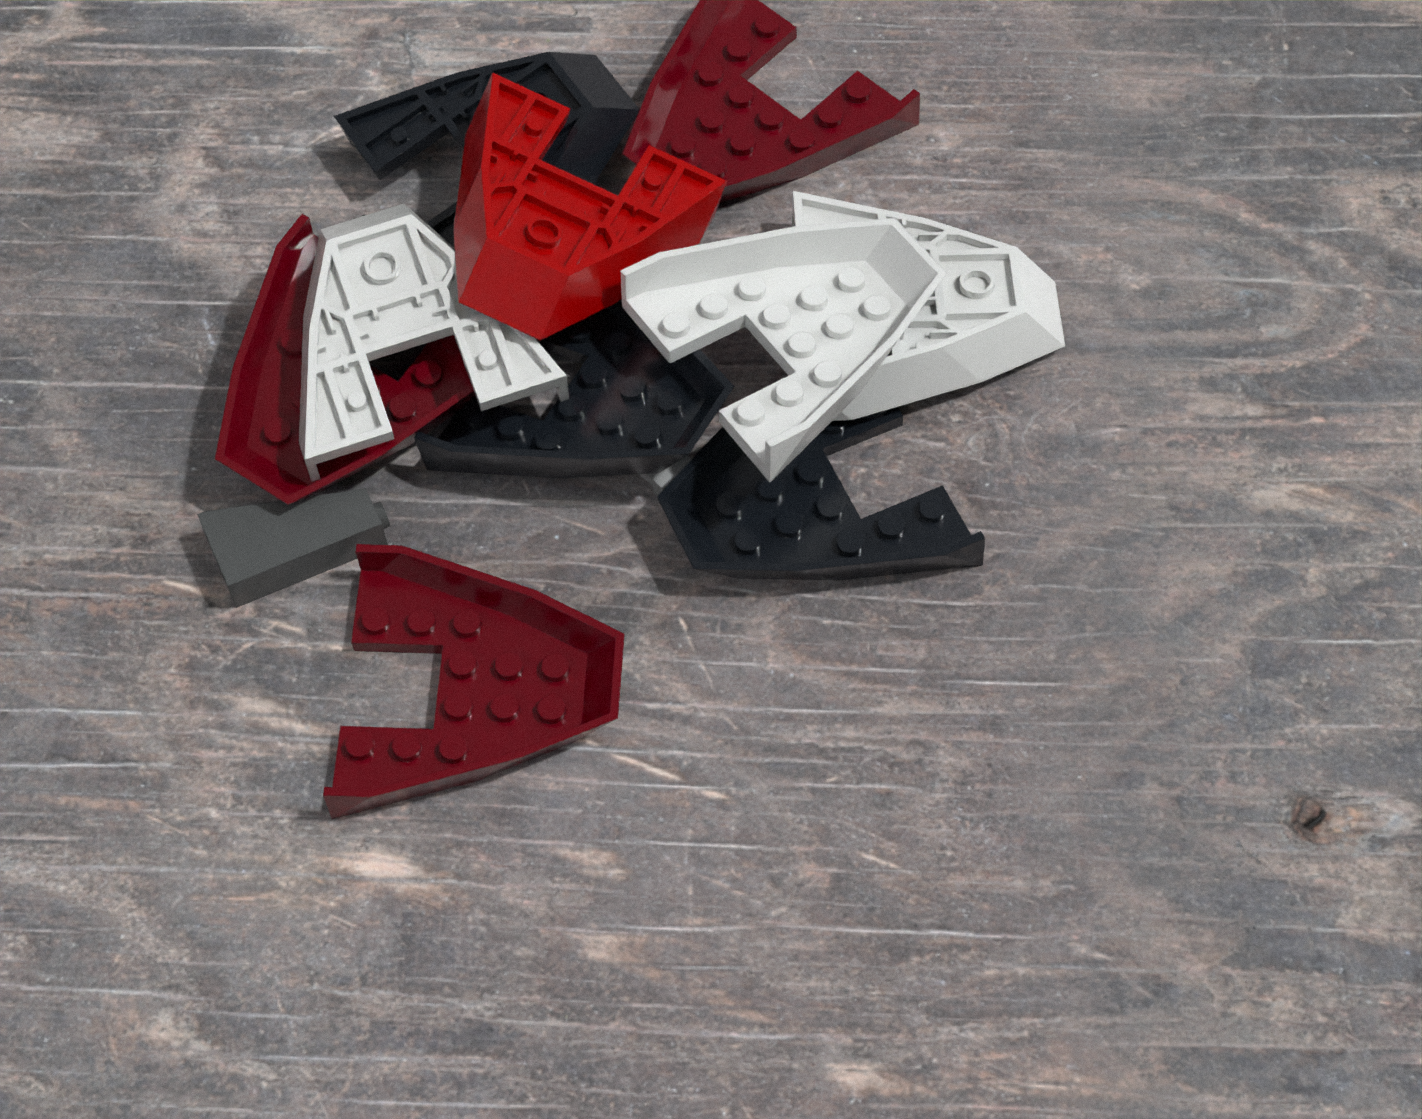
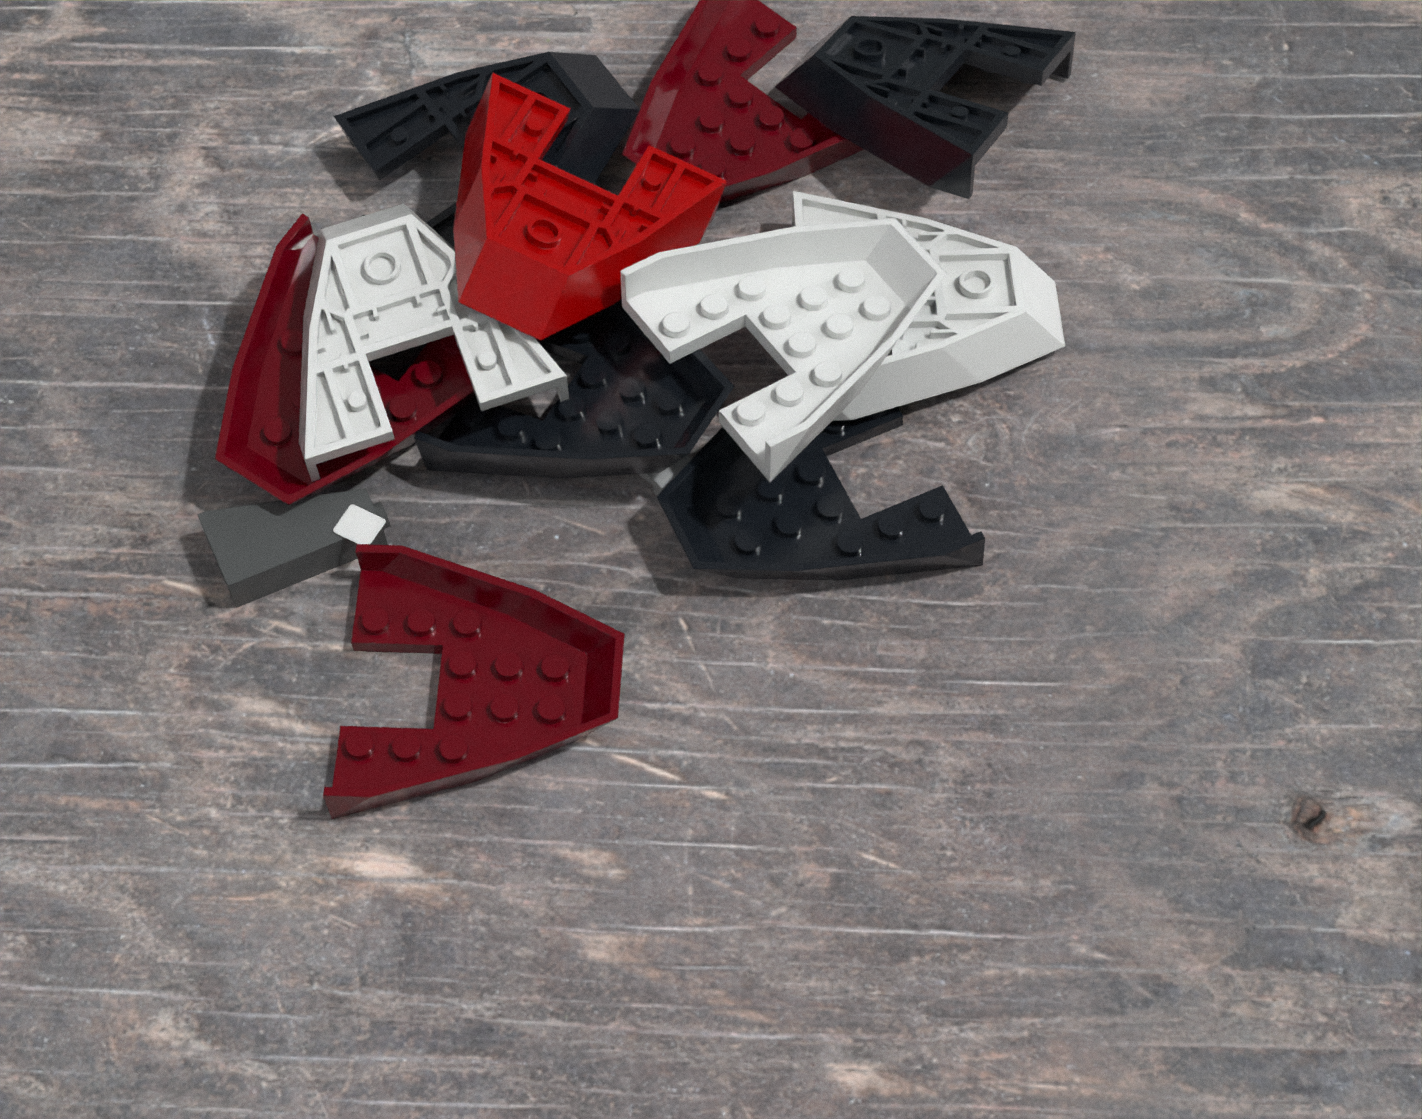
none -> white sticker [333,504,386,544]
none -> black piece [775,16,1076,199]

